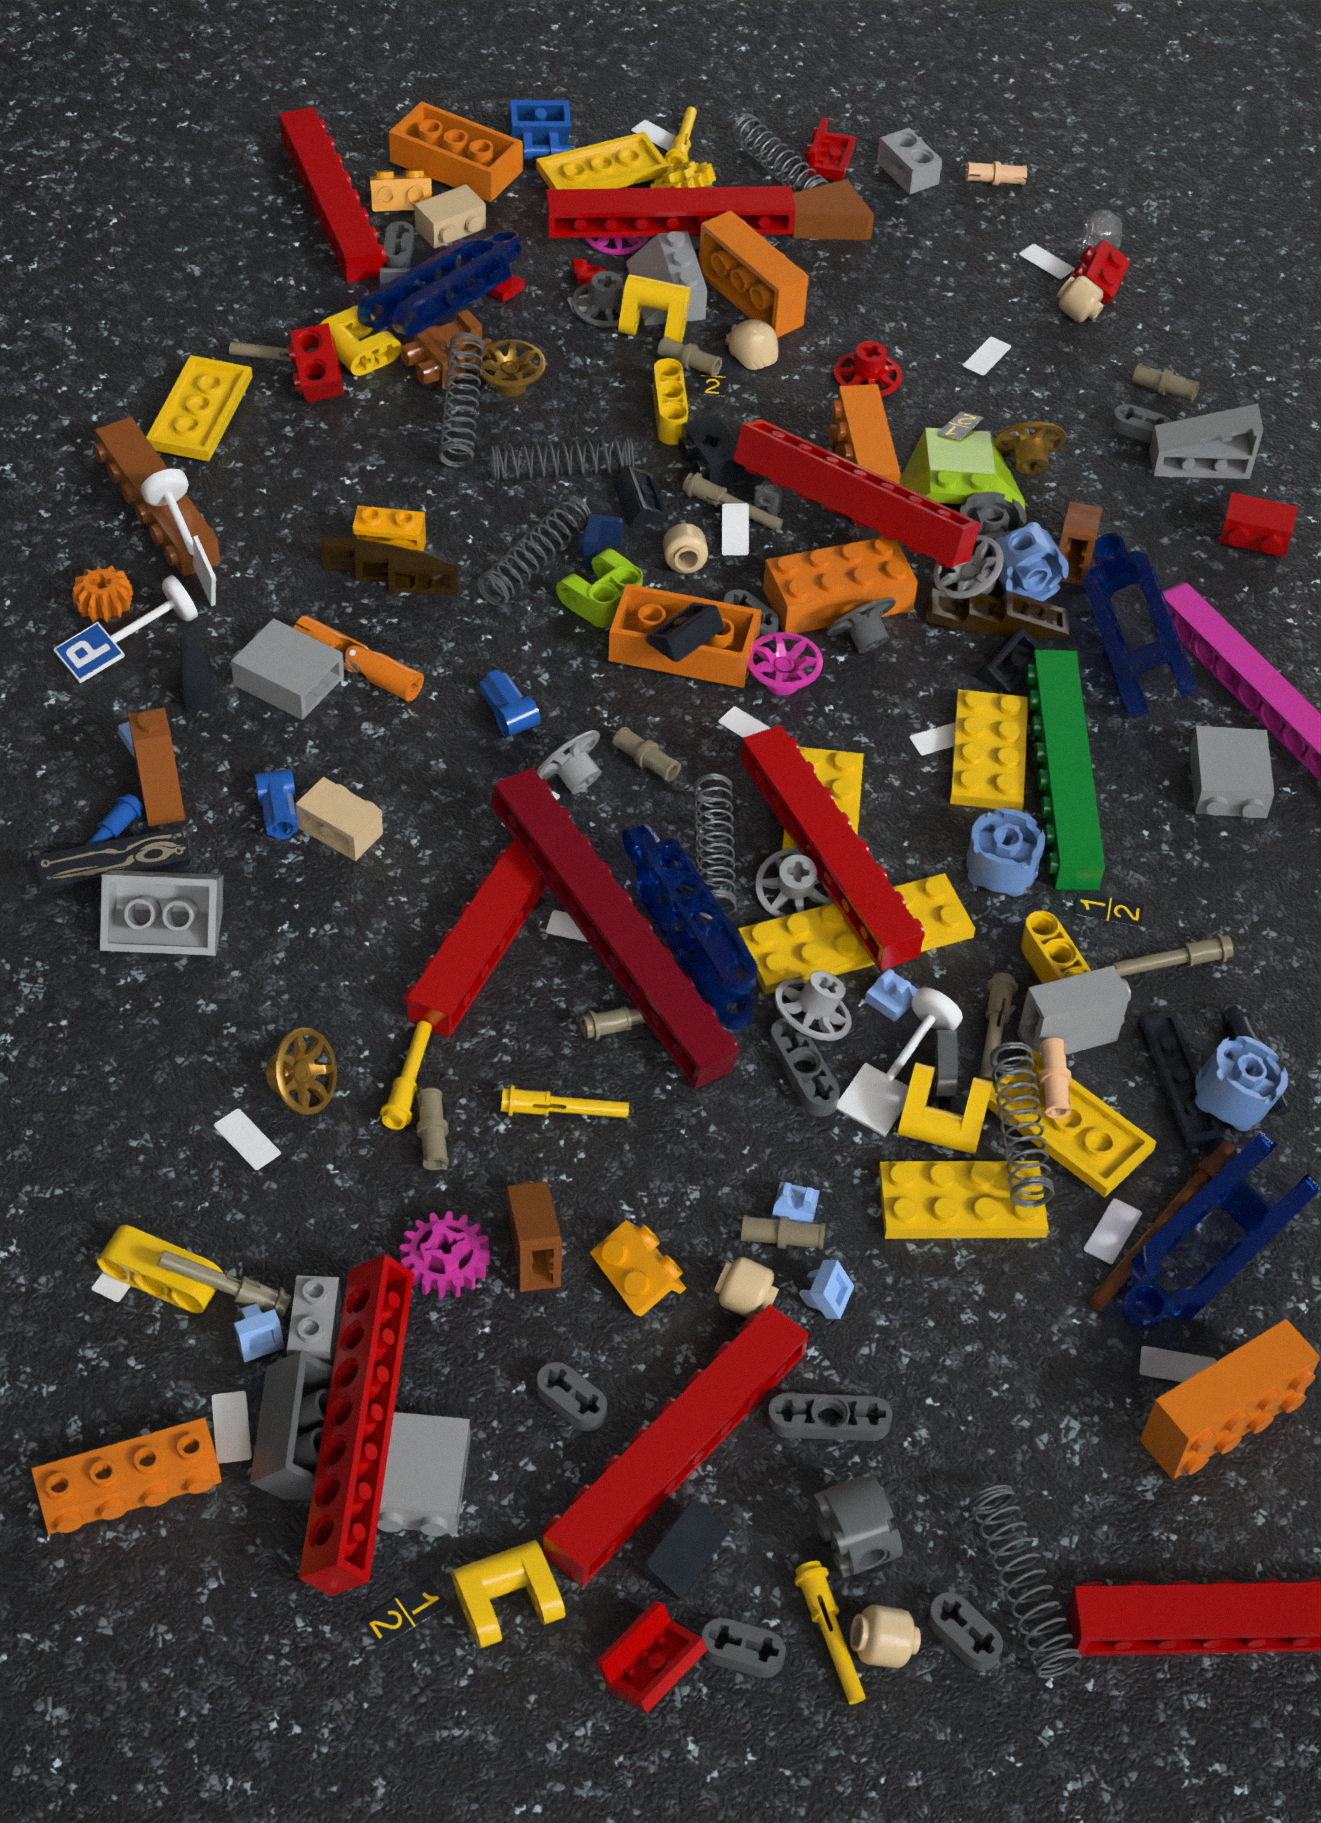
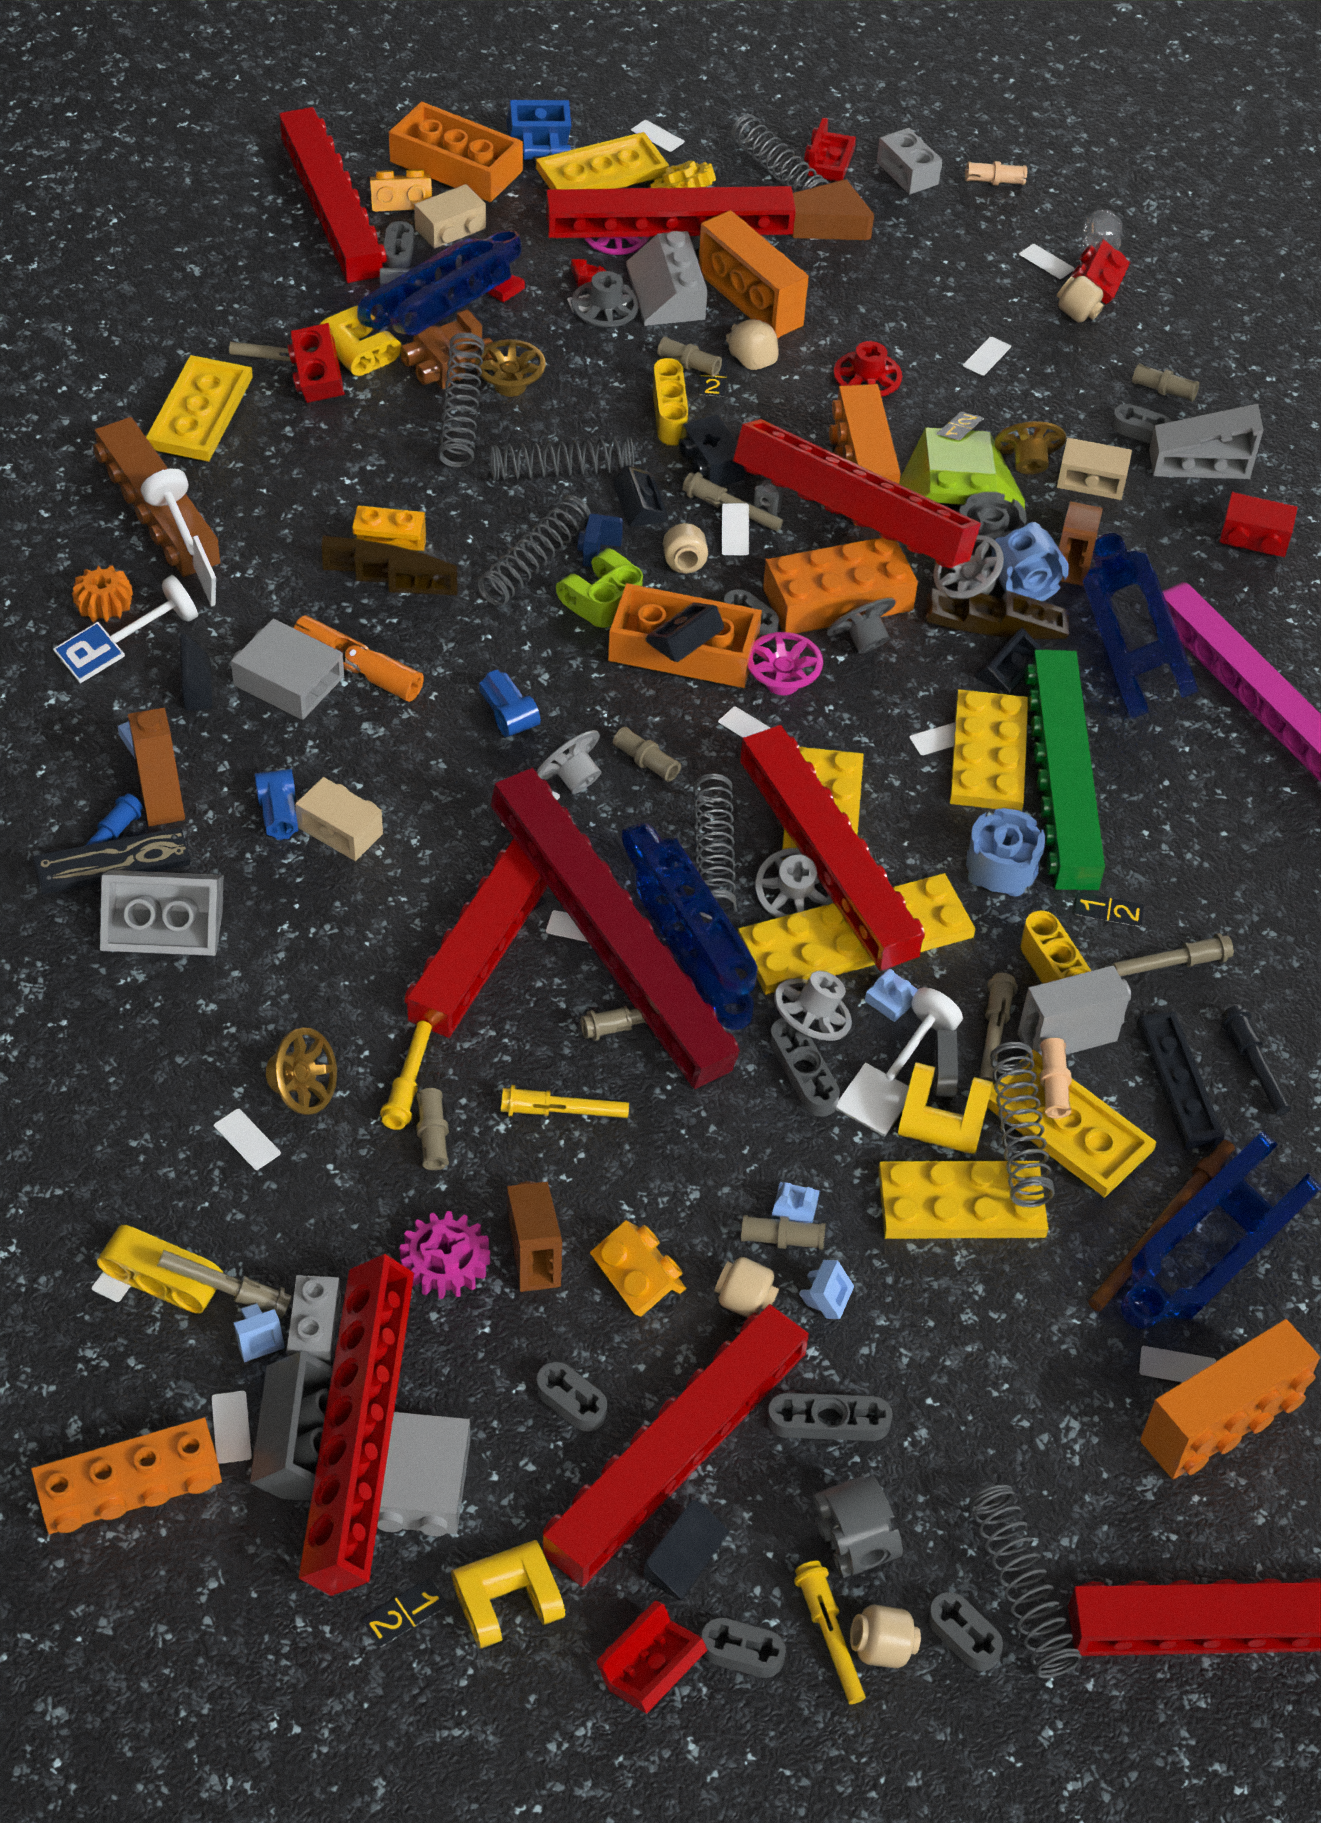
yellow connector [618,274,691,343] -> none
yellow pin [665,106,697,167] -> none
white sticker [1084,1198,1142,1264] -> none
light grey brick [1189,726,1274,818] -> none
medium blue brick [1195,1036,1288,1131] -> none
none -> tan brick [1057,438,1132,500]

